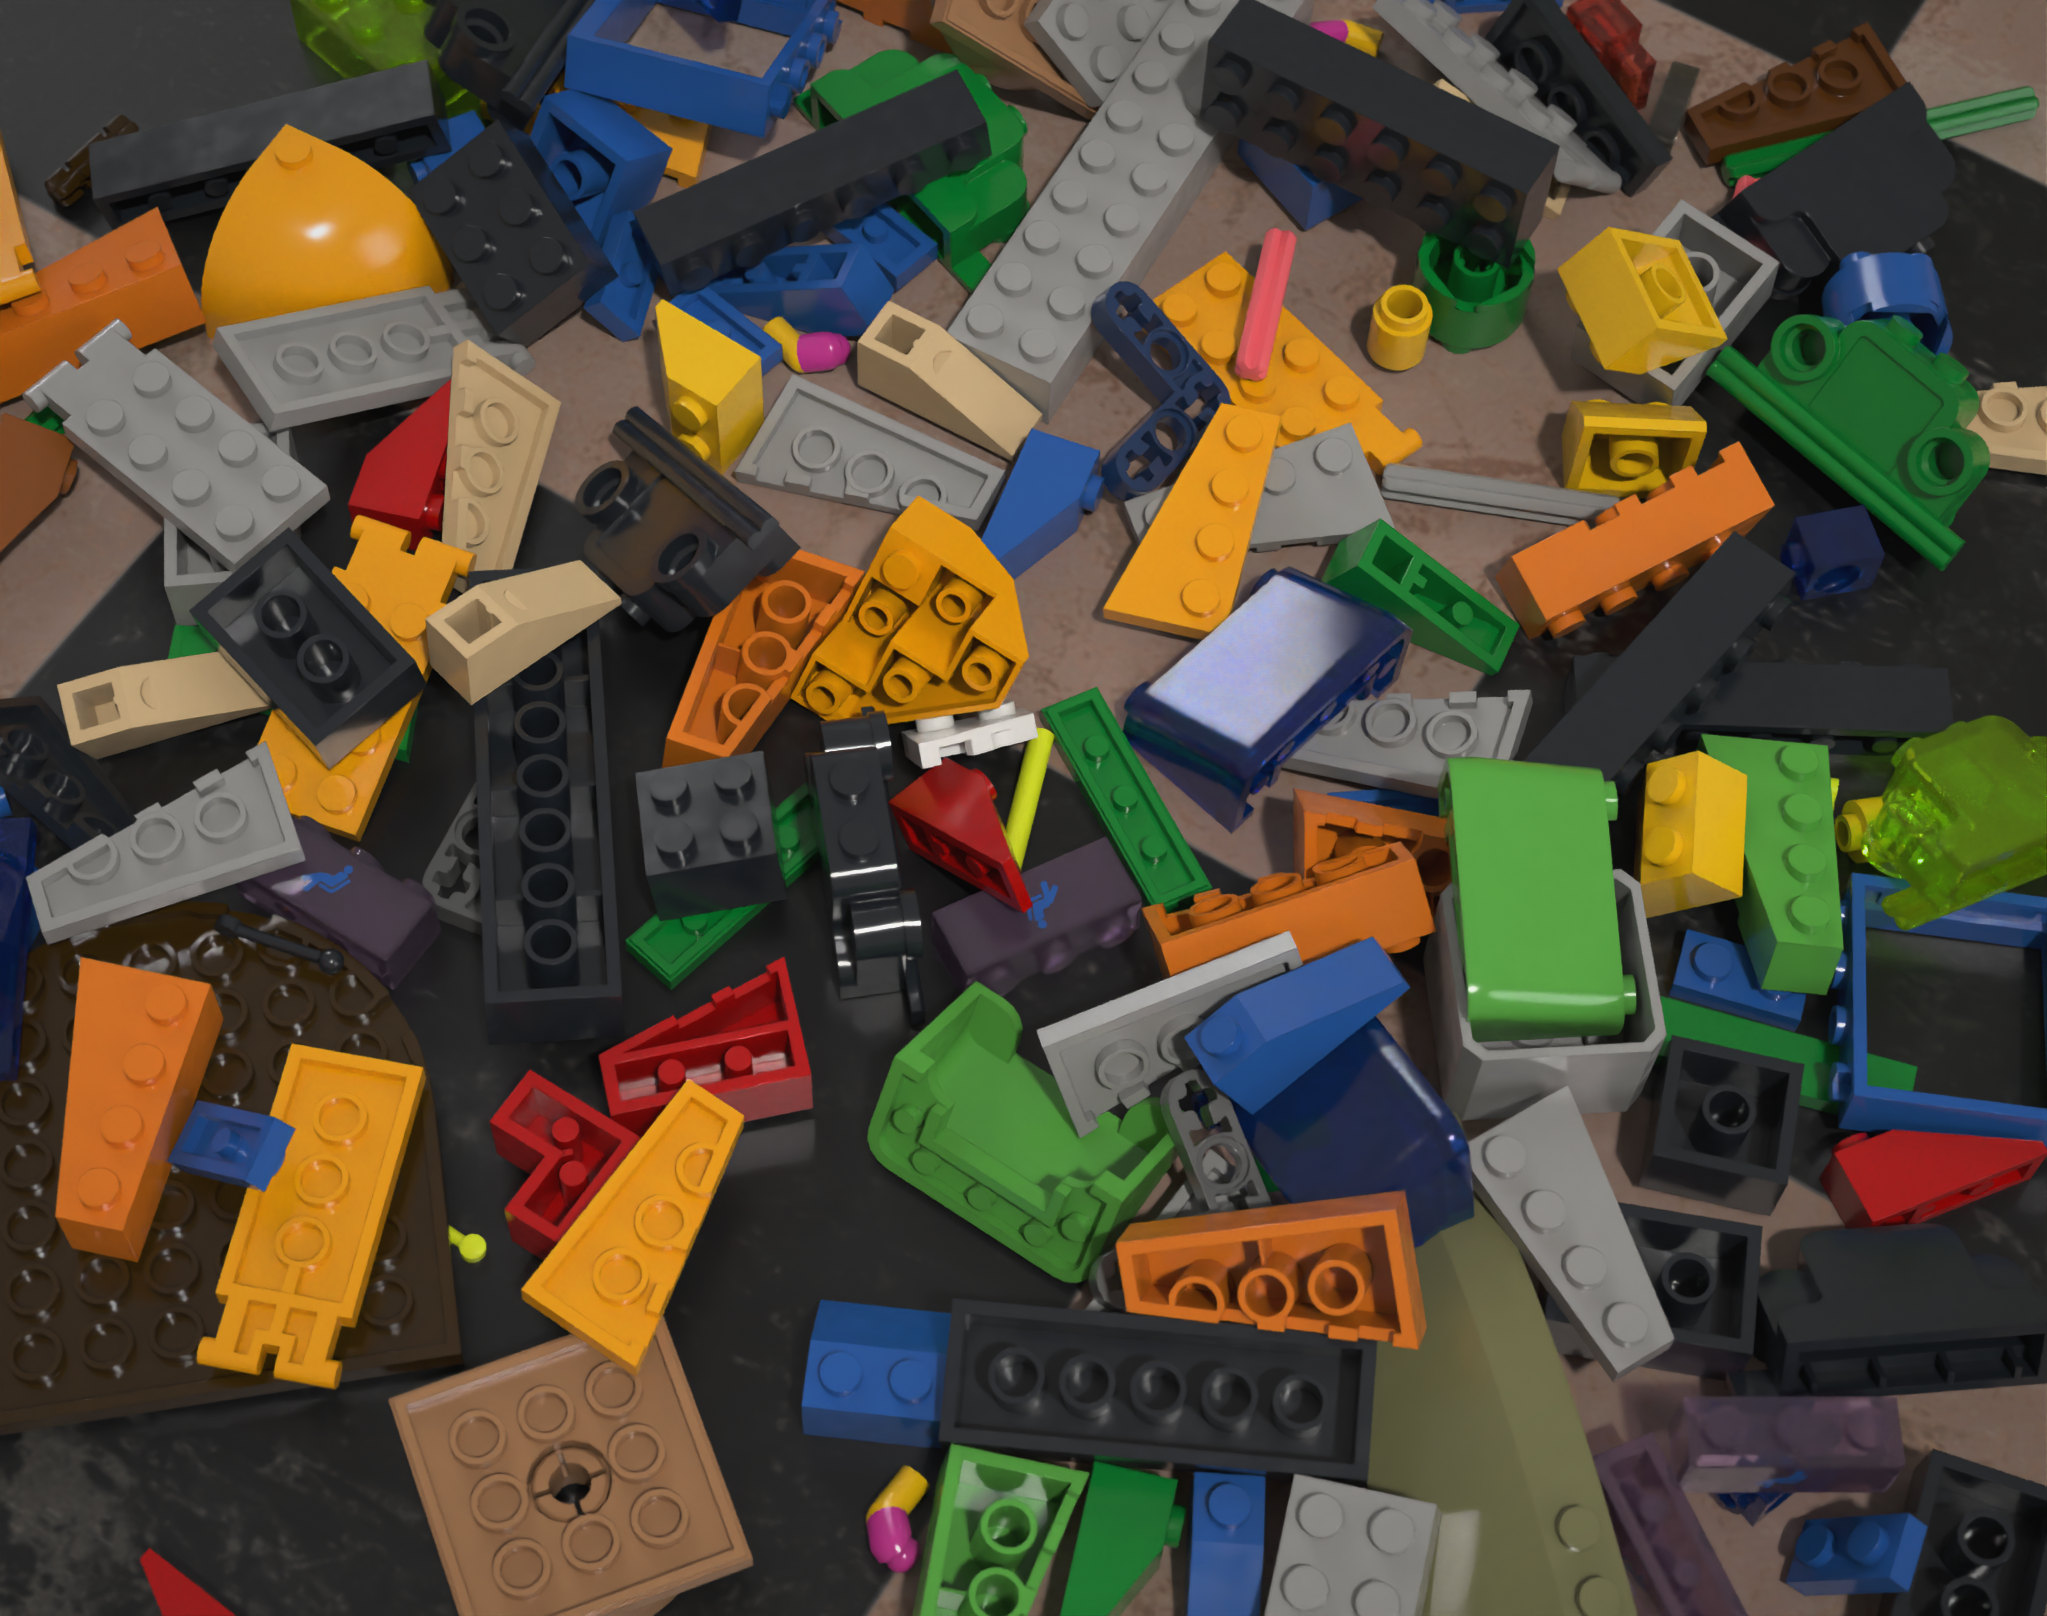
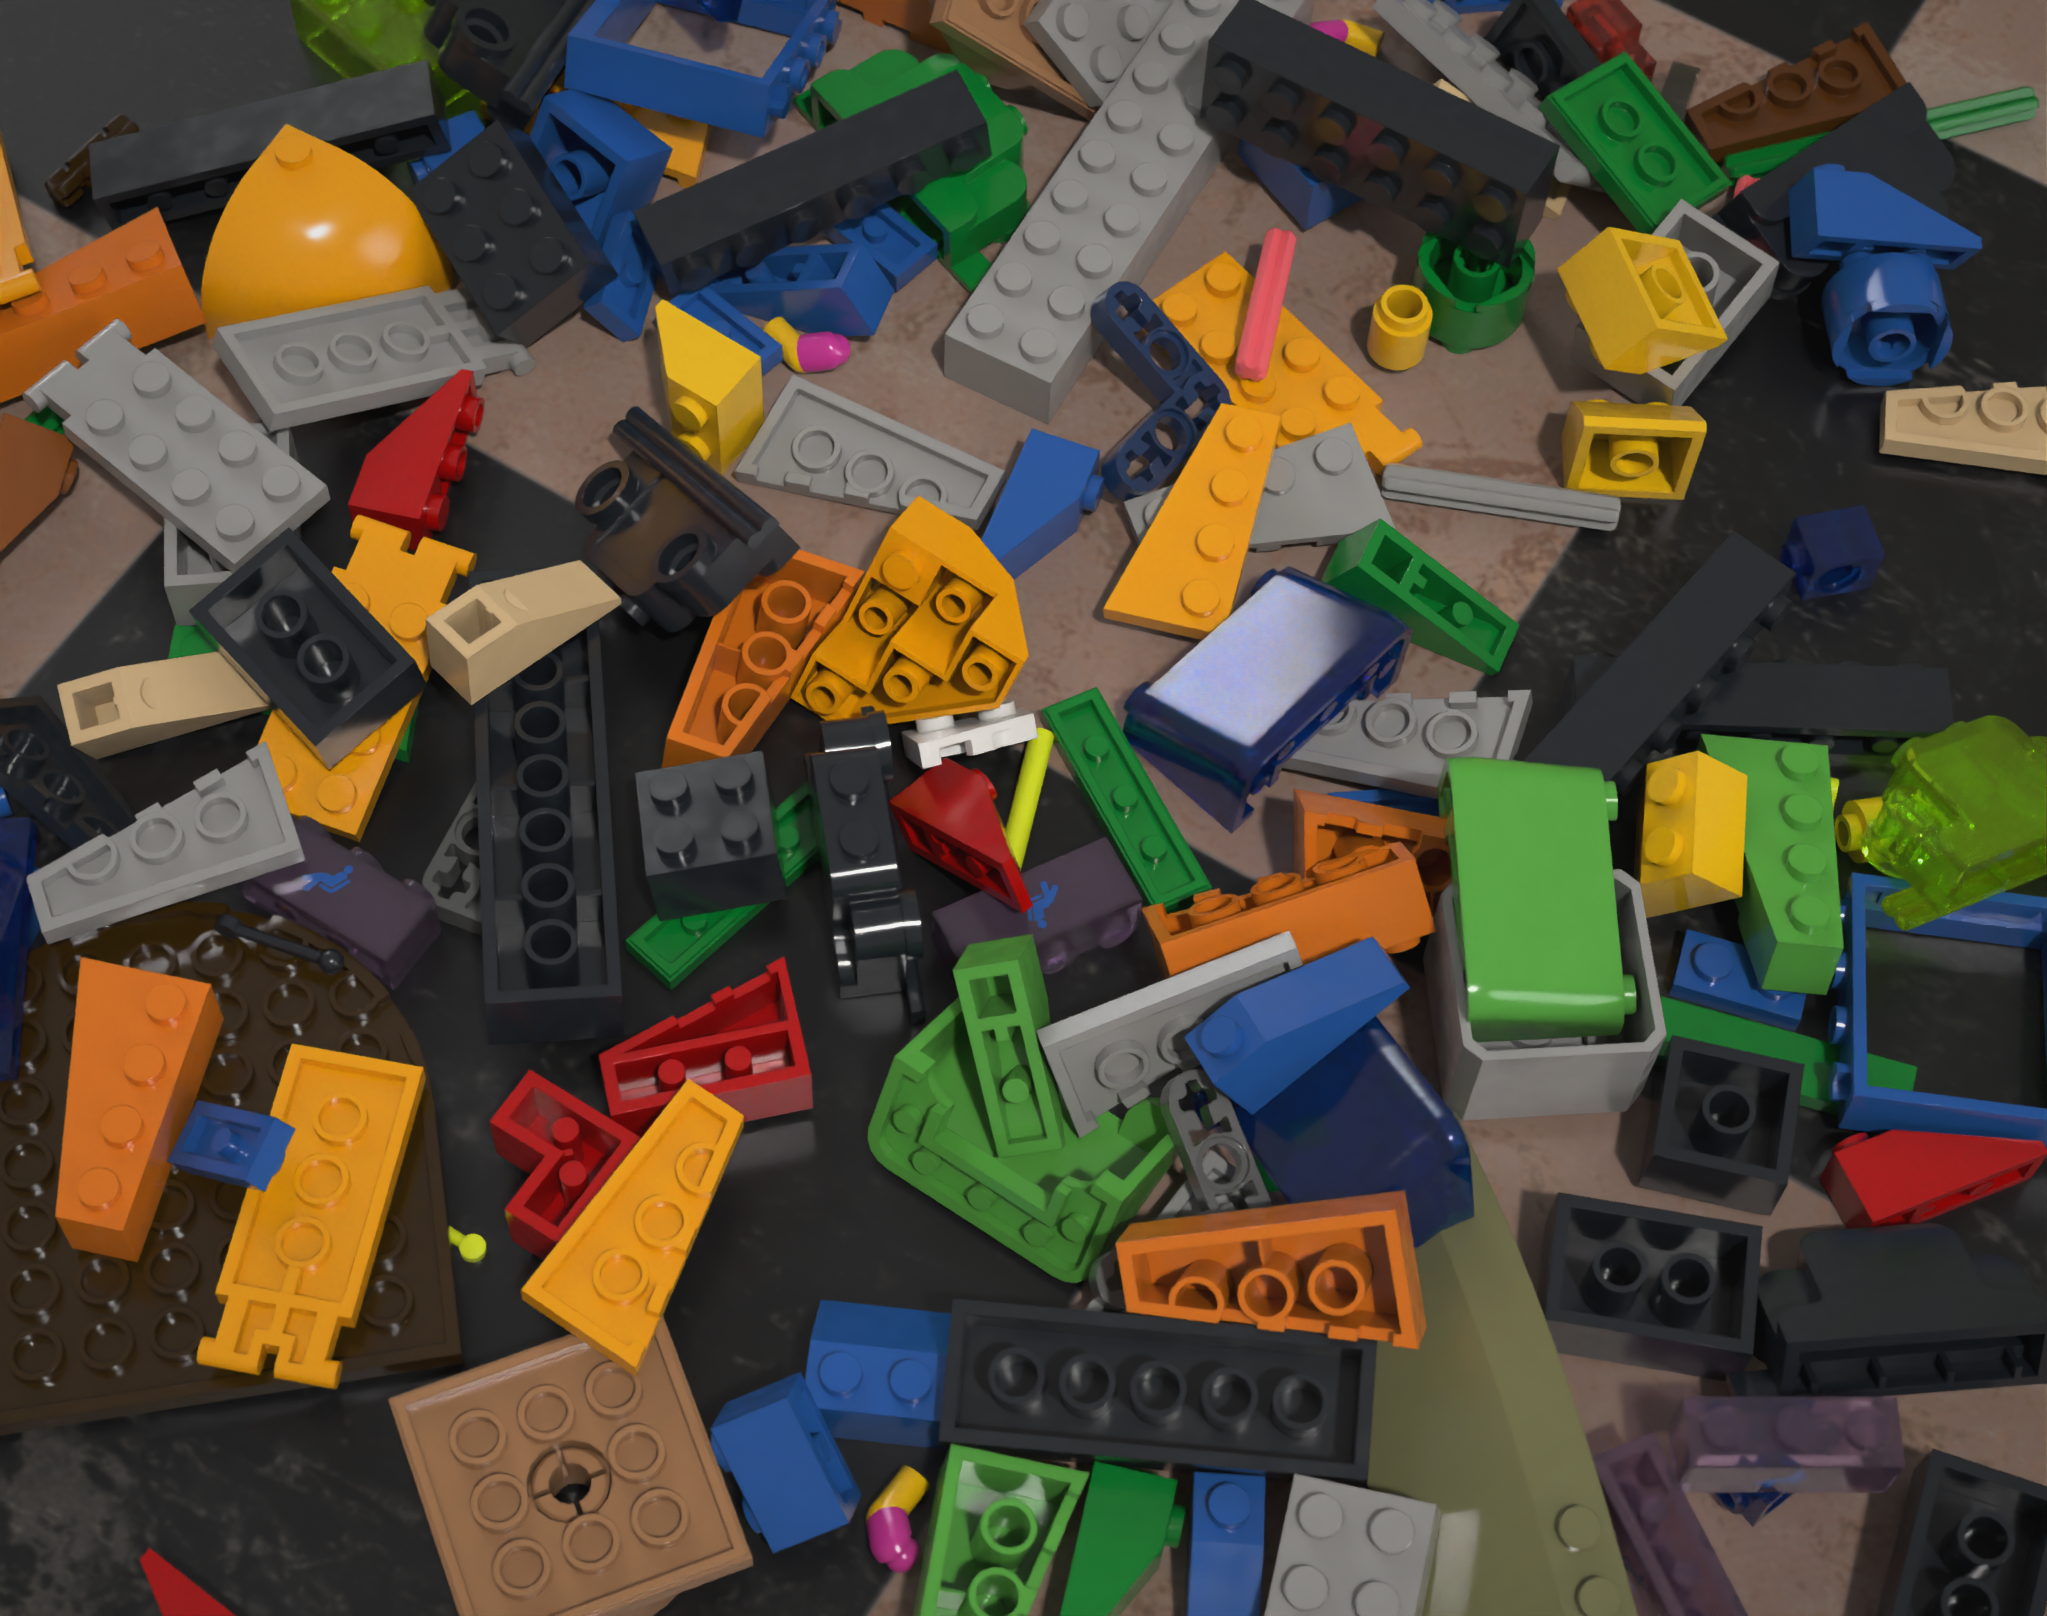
tan wing [442,339,561,594] -> none
tan slope [857,300,1042,461] -> none
light grey wing [1453,1085,1675,1382] -> none
orange wedge [1495,441,1775,640] -> none
green brick [1706,314,1990,571] -> none
blue plate [1786,1513,1928,1596] -> none
none -> blue brick [710,1372,862,1554]
none -> bright green slope [953,934,1065,1158]
none -> green tile [1539,51,1732,235]
none -> blue slope [1788,164,1982,270]

